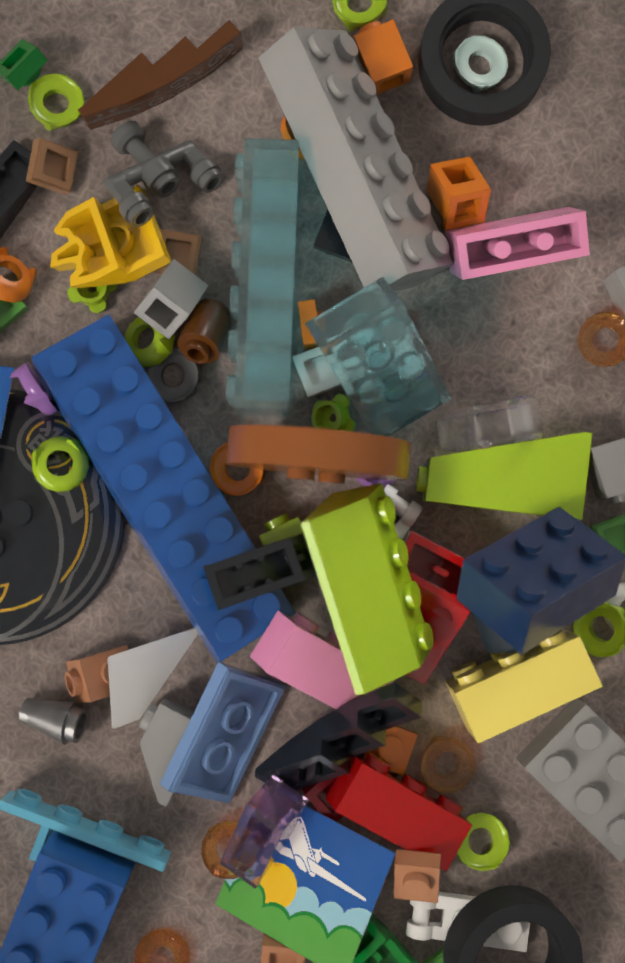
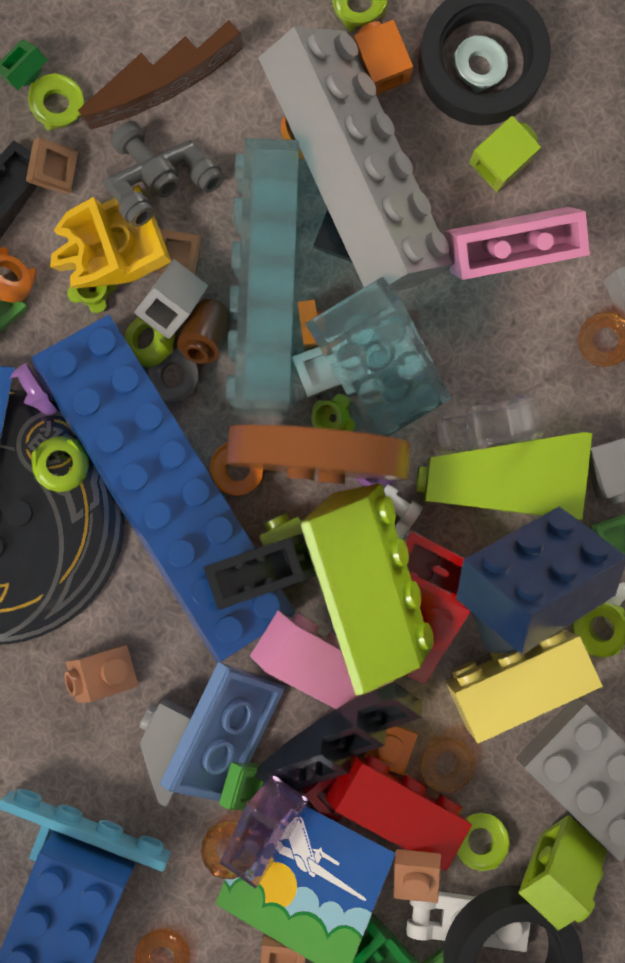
flat silver cone [19,698,88,745] -> none
white sticker [108,628,198,729] -> none
orange brick [427,156,491,231] -> none
none -> bright green tile [219,762,266,810]
none -> lime brick [468,116,541,193]
none -> lime brick [518,815,607,930]

